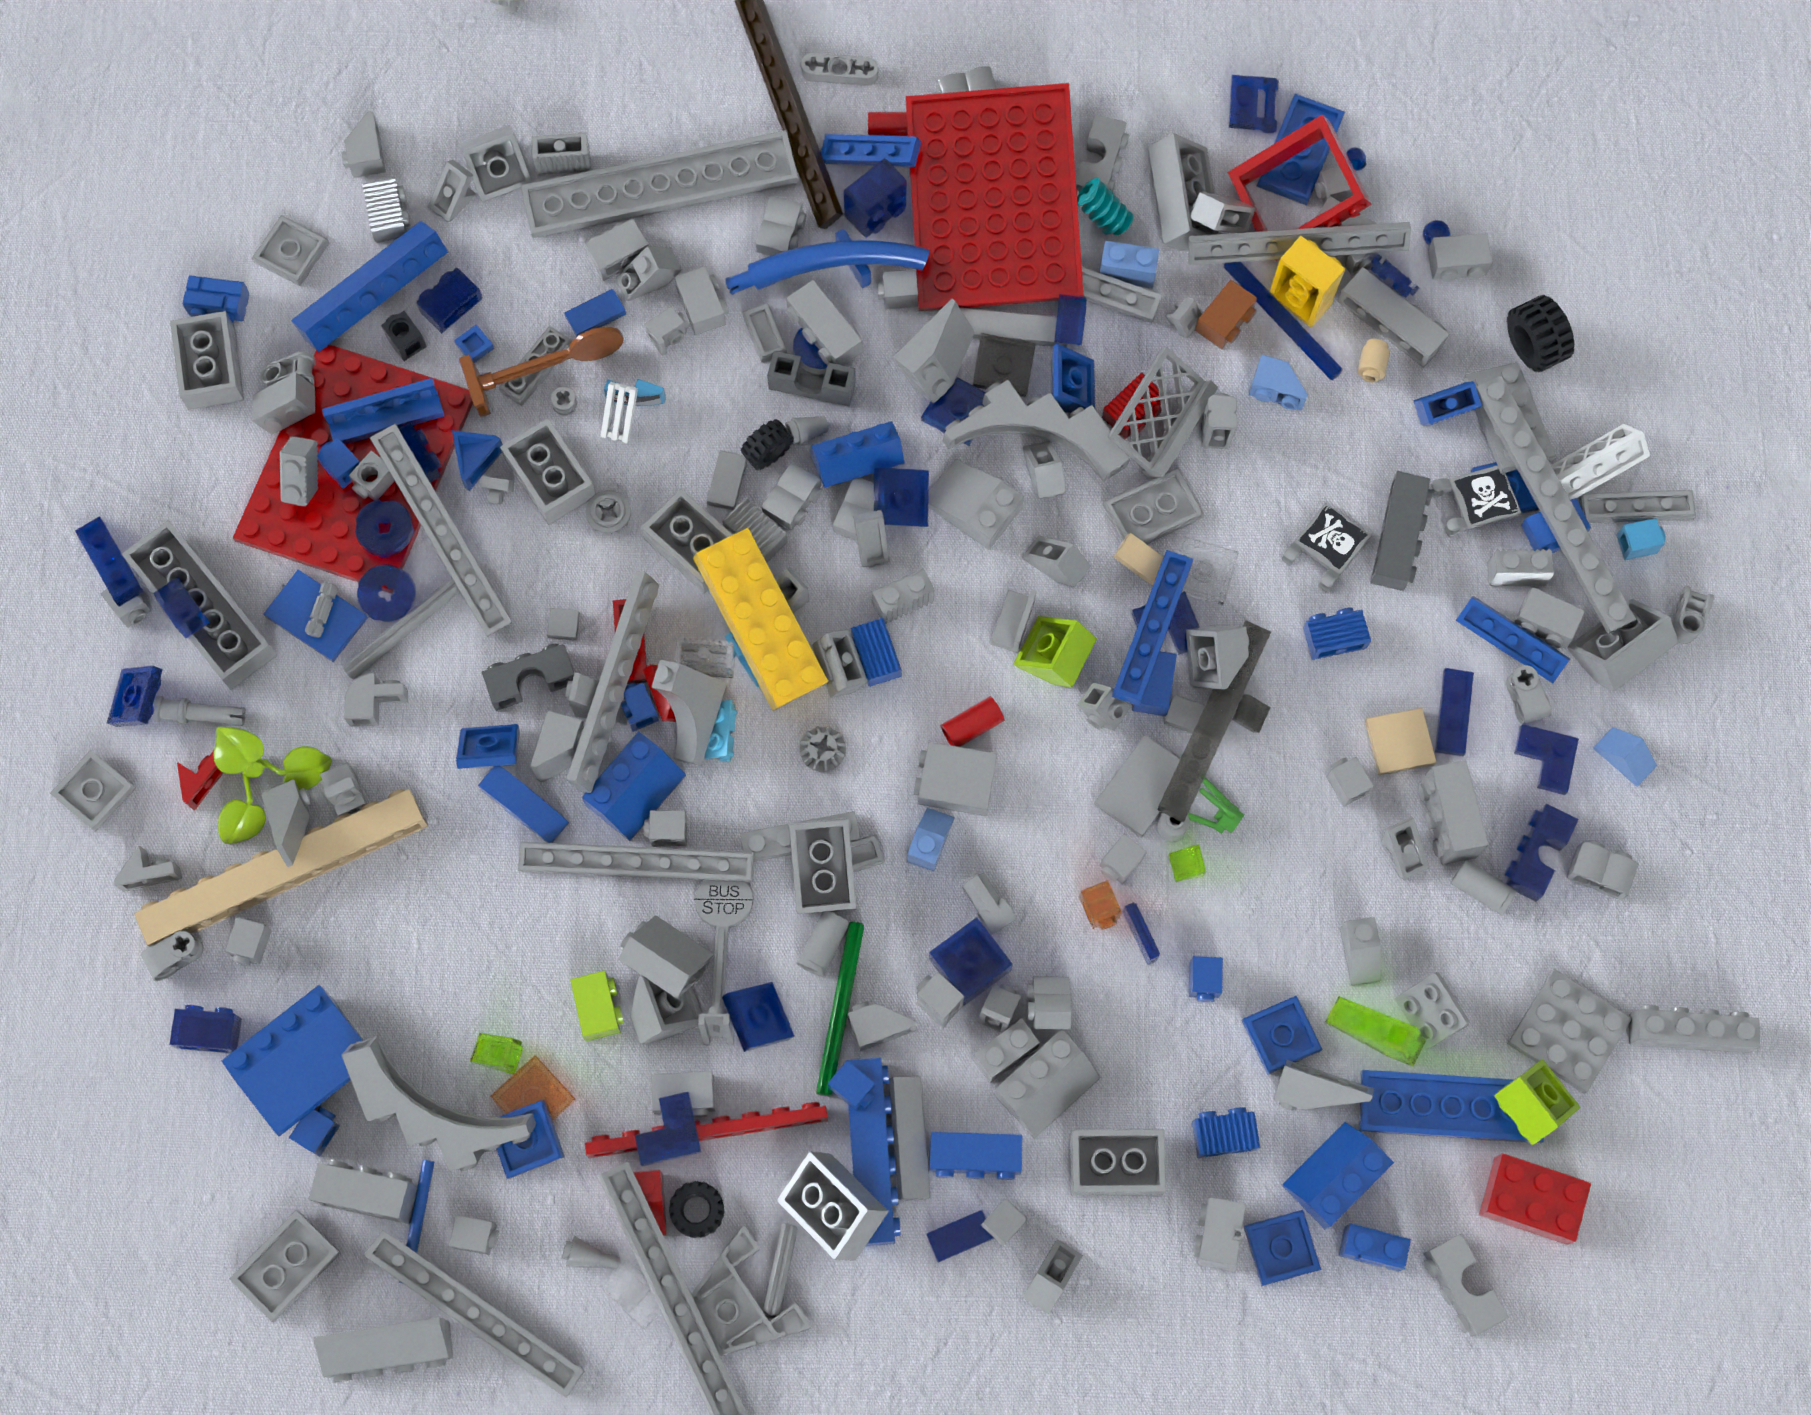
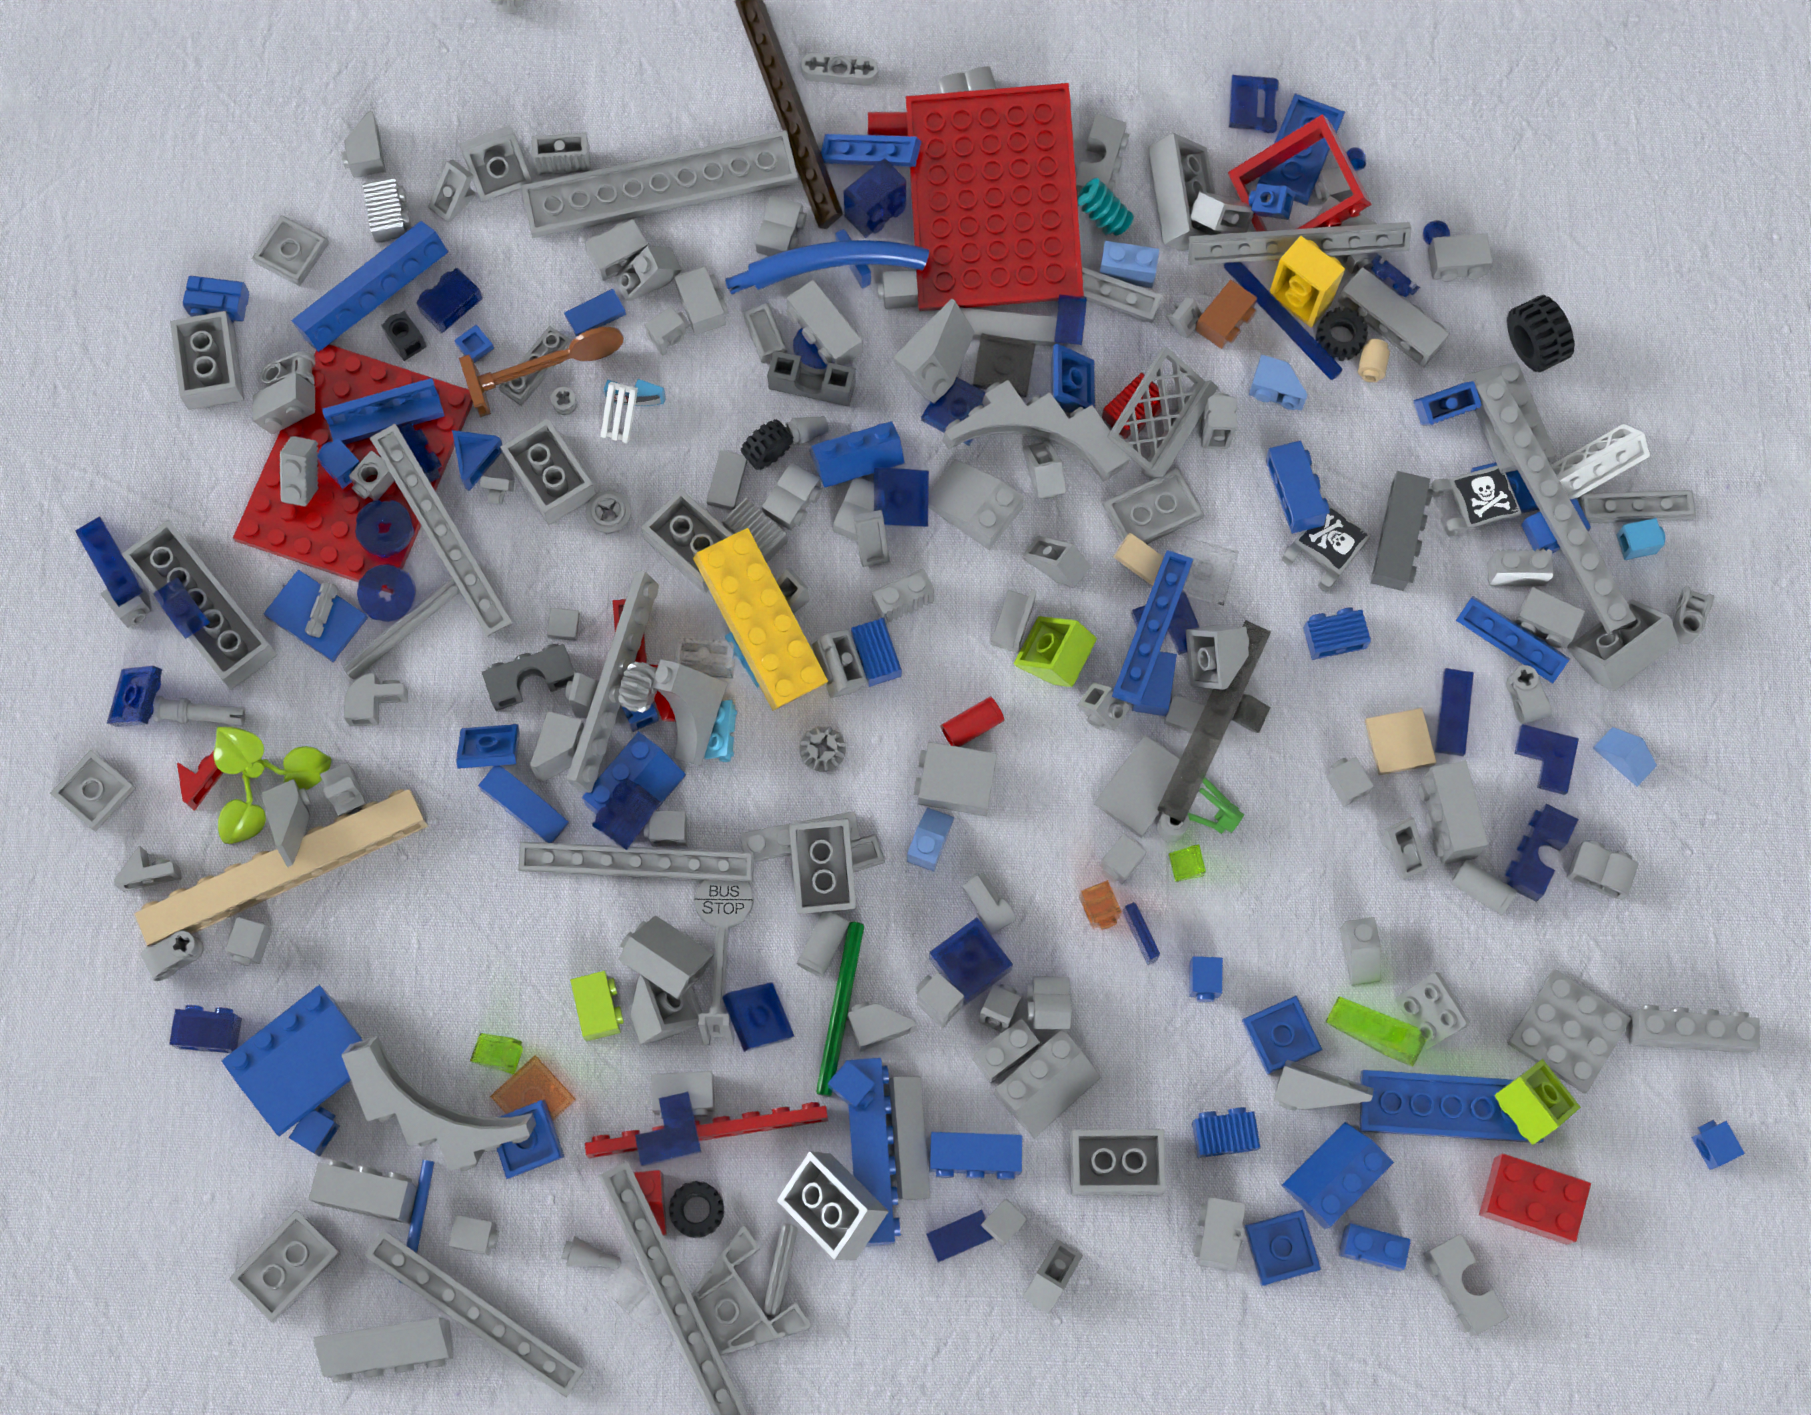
none -> clear blue brick [592,778,661,851]
none -> light grey gear [618,662,657,713]
none -> blue brick [1249,184,1295,220]
none -> blue brick [1266,440,1329,534]
none -> black tyre [1316,307,1368,361]
none -> blue brick [1691,1120,1745,1170]

